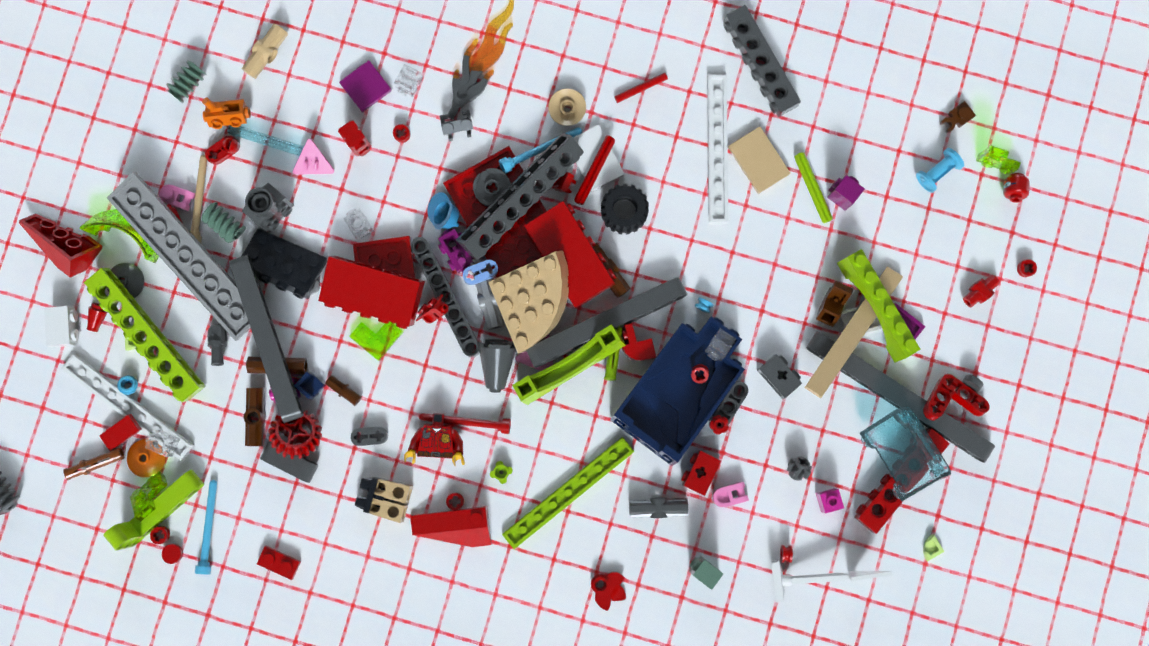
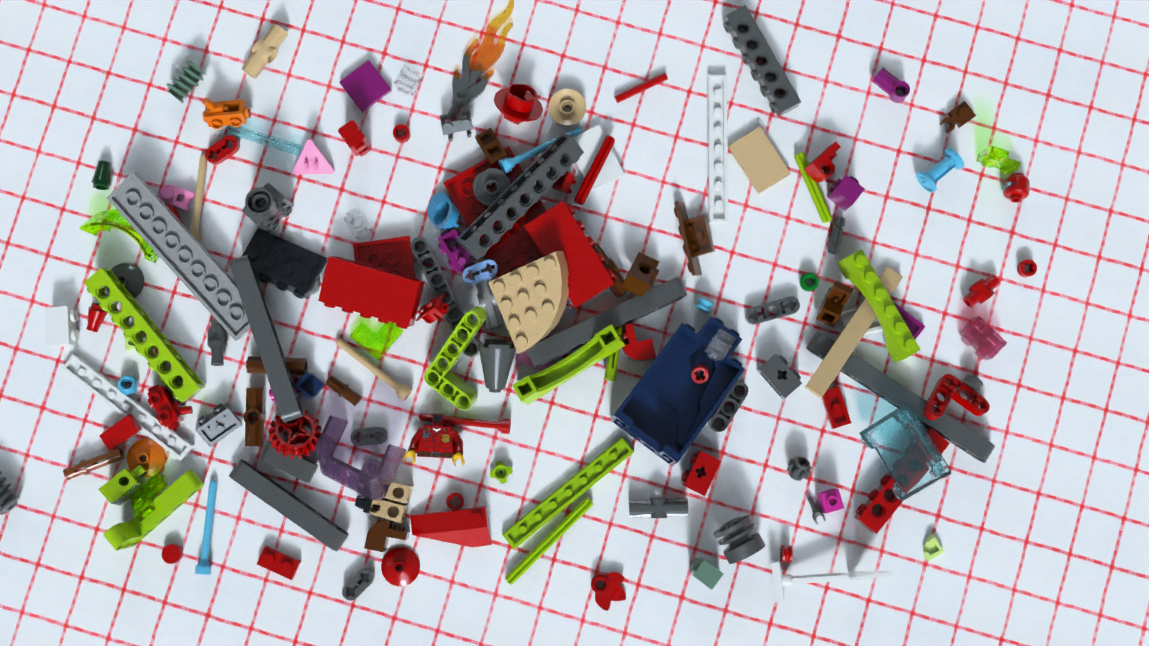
red wedge [19,214,102,278] -> none
clear brick [145,430,180,457] -> none
red bush [150,526,170,544] -> none
sand green piece [202,202,246,243] -> none
red hinge [223,138,240,154] -> none
black tyre [601,184,649,235] -> none
red plate [709,415,729,434] -> none
bright pink plate [712,481,749,507] -> none
none -> dark green cone [91,161,111,190]
none -> lime torso [98,464,148,506]
none -> red brick [147,385,193,431]
none -> bracket [195,402,242,447]
none -> dark grey beam [229,459,349,552]
none -> clear purple windscreen [316,415,407,501]
none -> tan piece [336,338,413,401]
none -> dark grey beam [342,568,375,601]
none -> reddish brown brick [364,519,410,552]
none -> red dish [381,547,420,586]
none -> lime beam [424,306,487,410]
none -> reddish brown slope [475,128,507,164]
none -> red helmet [493,84,543,125]
none -> lime axle [505,497,593,585]
none -> reddish brown brick [622,252,660,297]
none -> reddish brown bracket [674,201,715,276]
none -> flat silver wheel [713,515,766,564]
none -> dark grey beam [745,297,800,325]
none -> green plate [799,272,819,292]
none -> red plate [803,141,841,182]
none -> dark grey hand [807,496,826,525]
none -> red plate [821,386,851,429]
none -> dark grey axle [828,217,846,254]
none -> magenta piece [872,68,910,103]
none -> clear pink brick [959,316,1007,360]

